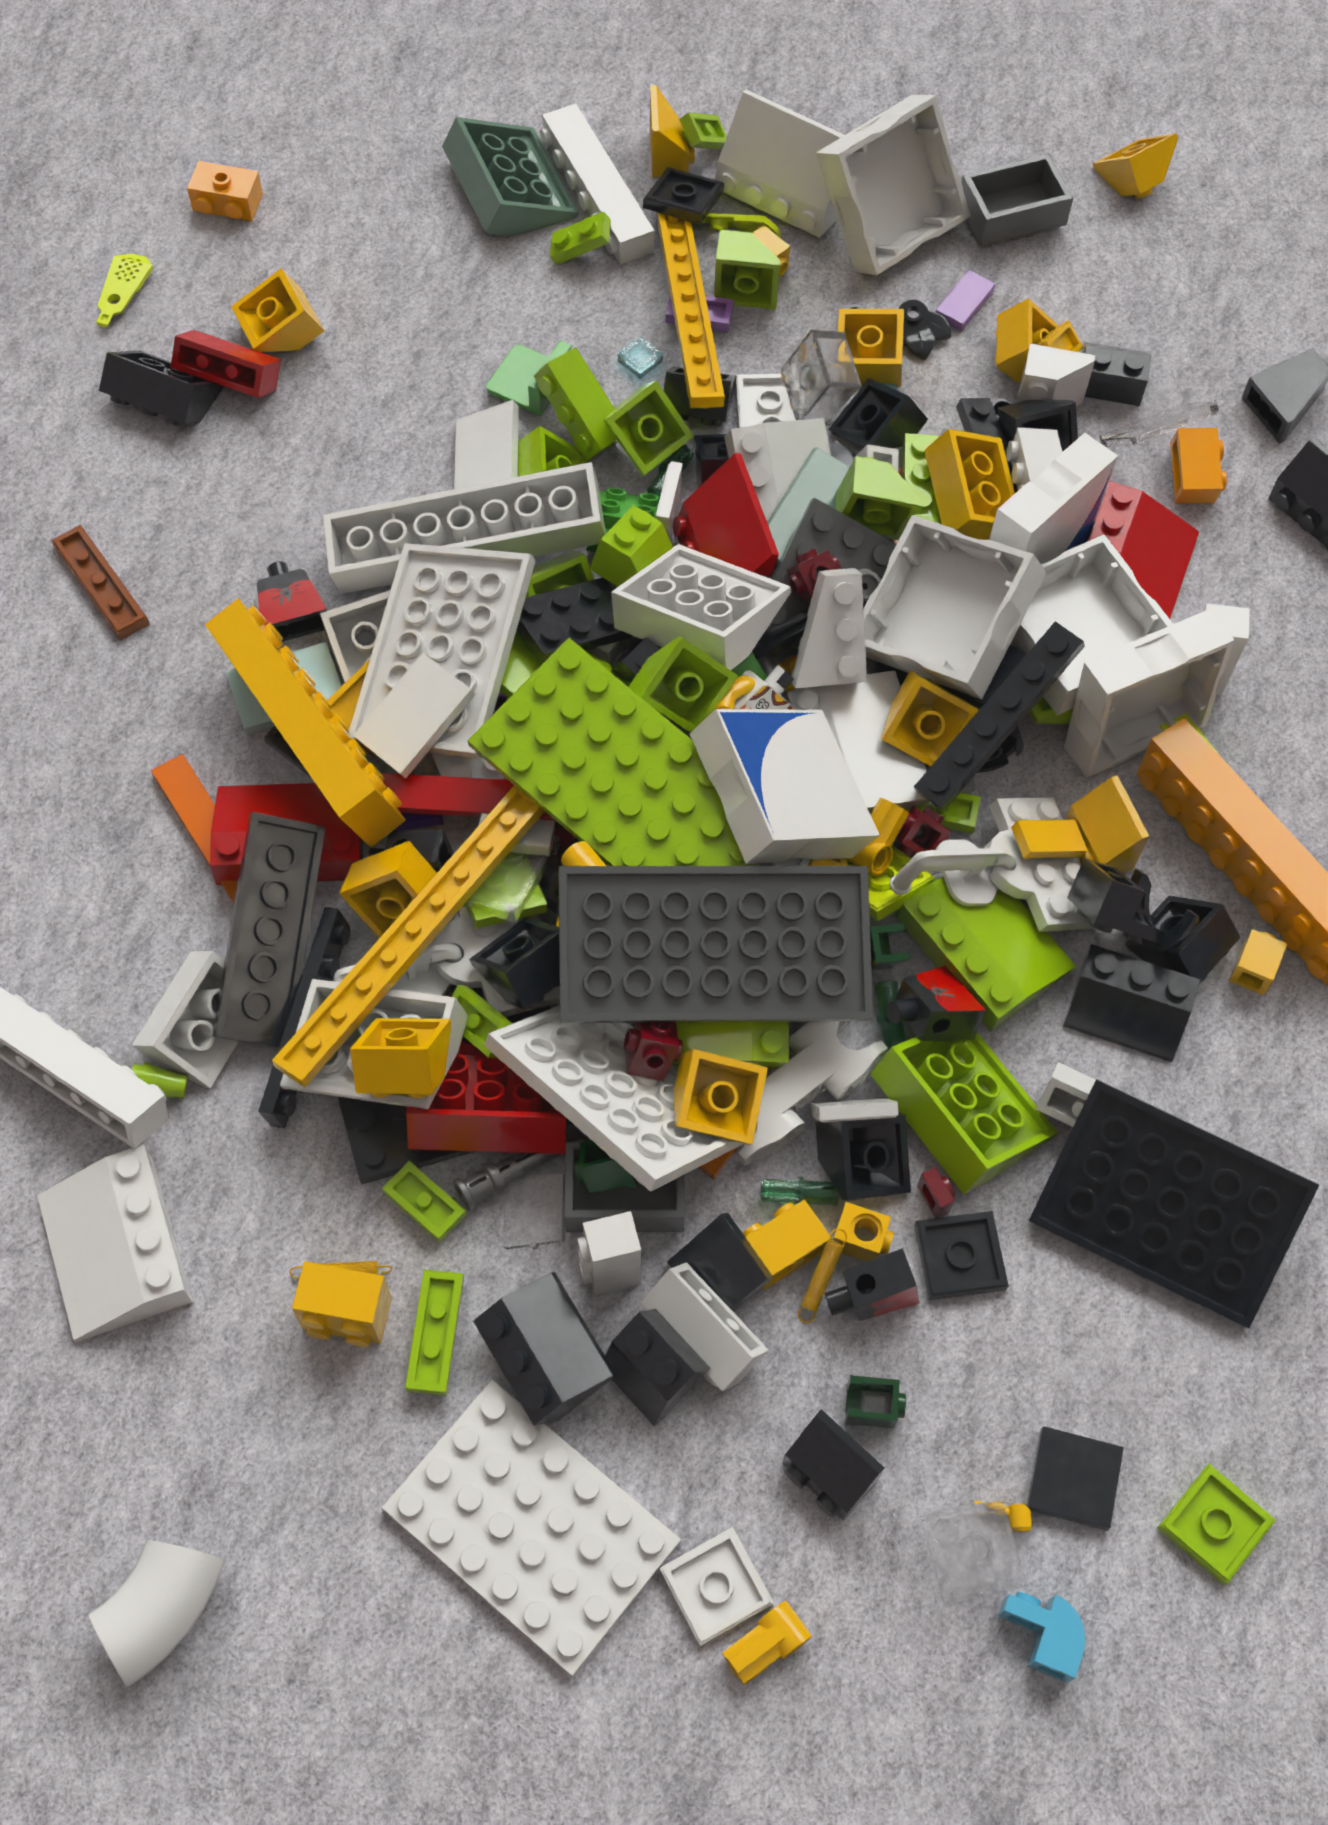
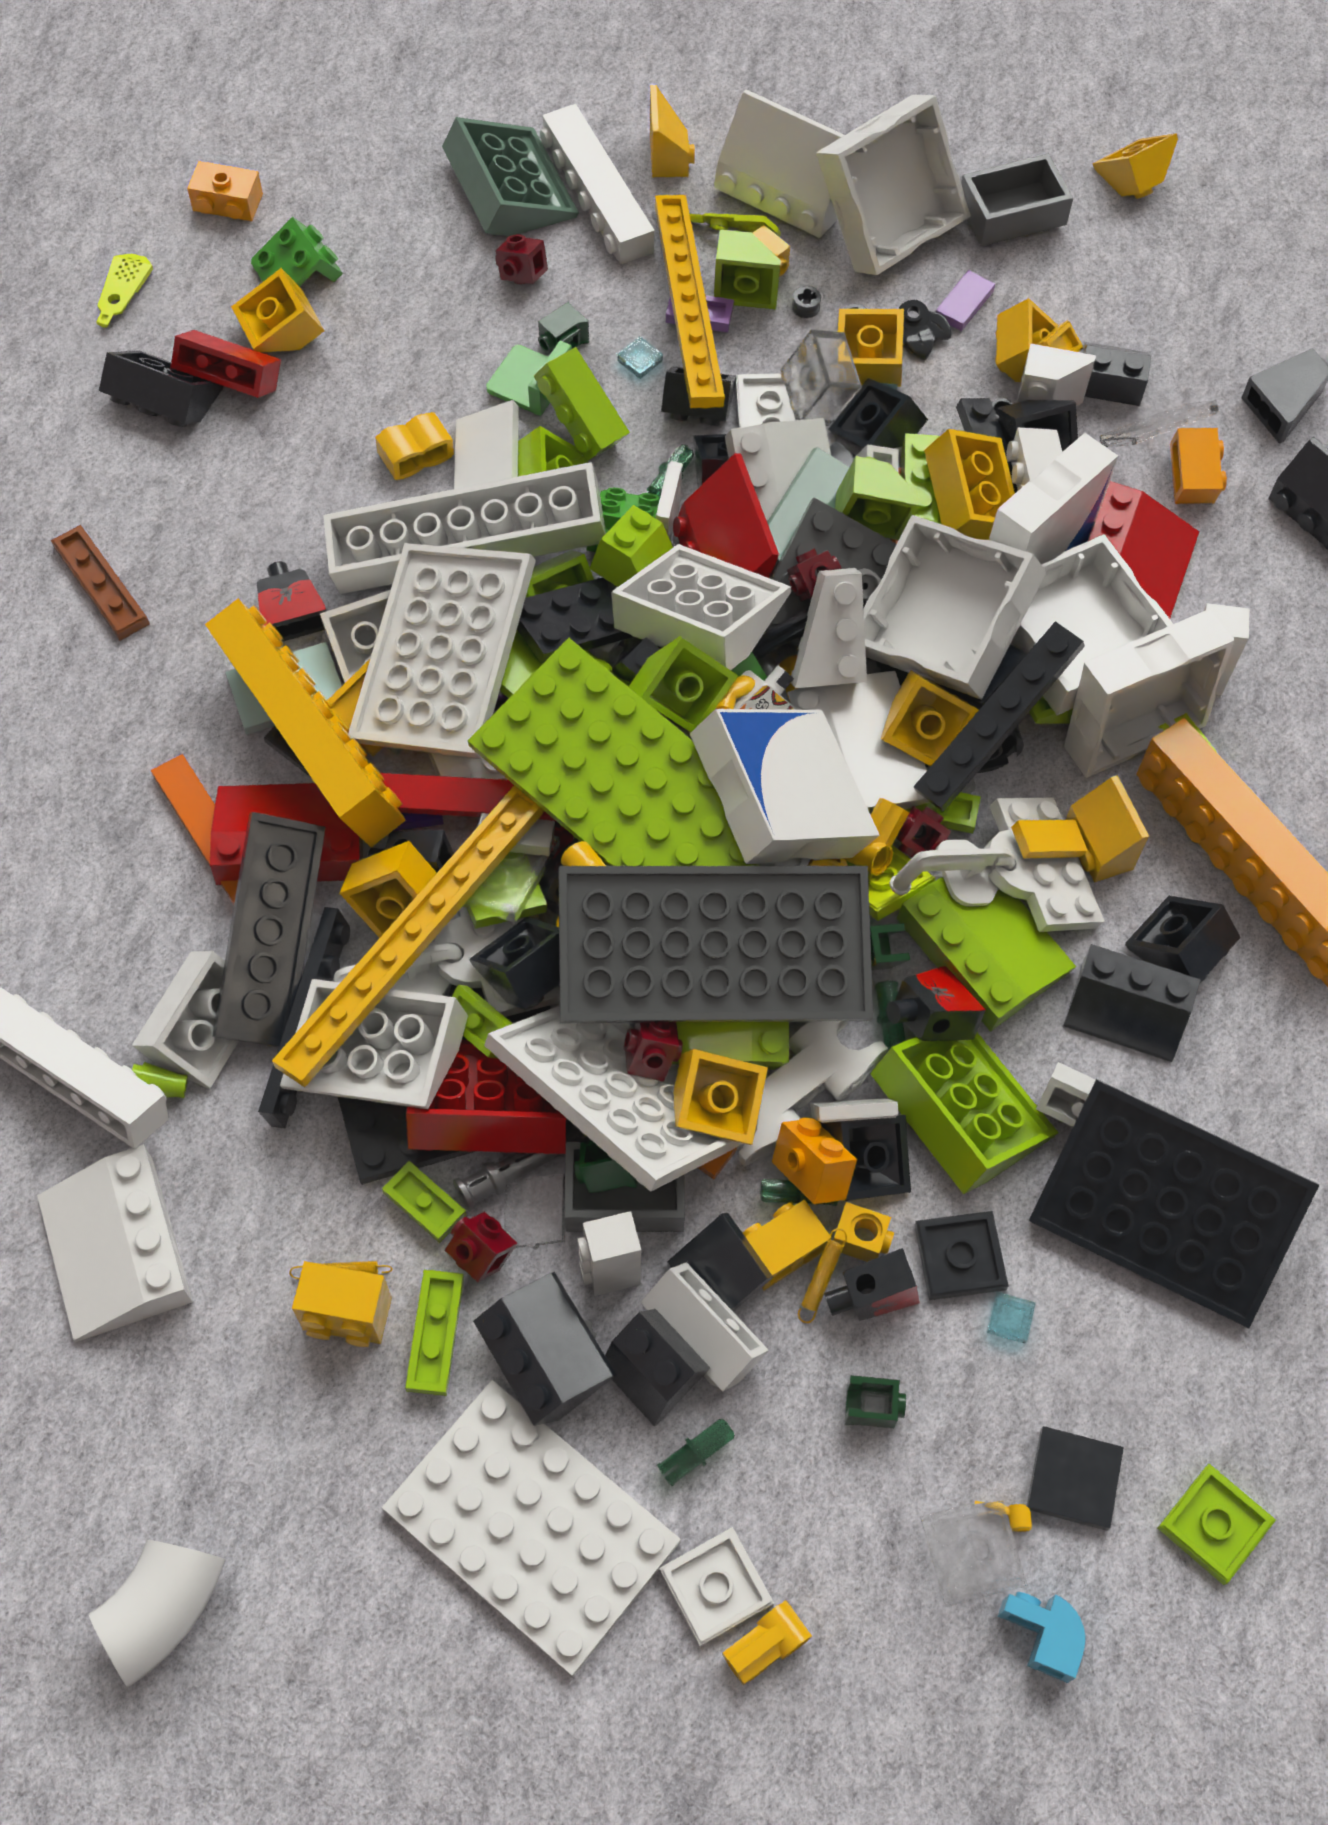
yellow slope [350,1018,451,1098] -> none
white tile [353,653,476,779] -> none
lime plate [550,211,611,265] -> none
lime slope [604,381,694,476] -> none
black tile [643,167,724,224] -> none
lime plate [679,112,727,150] -> none
black slope [782,1409,885,1521] -> none
dark red plate [917,1167,955,1218] -> none
black piece [1067,858,1199,951] -> none
yellow brick [1229,929,1287,995] -> none
none -> bright green bracket [251,217,343,287]
none -> yellow brick [375,412,454,480]
none -> dark red brick [444,1211,518,1283]
none -> dark red brick [495,234,548,285]
none -> window [538,302,589,354]
none -> clear green axle [656,1418,735,1487]
none -> light orange brick [772,1117,857,1204]
none -> black bush [792,285,821,318]
none -> clear light blue tile [986,1292,1036,1344]

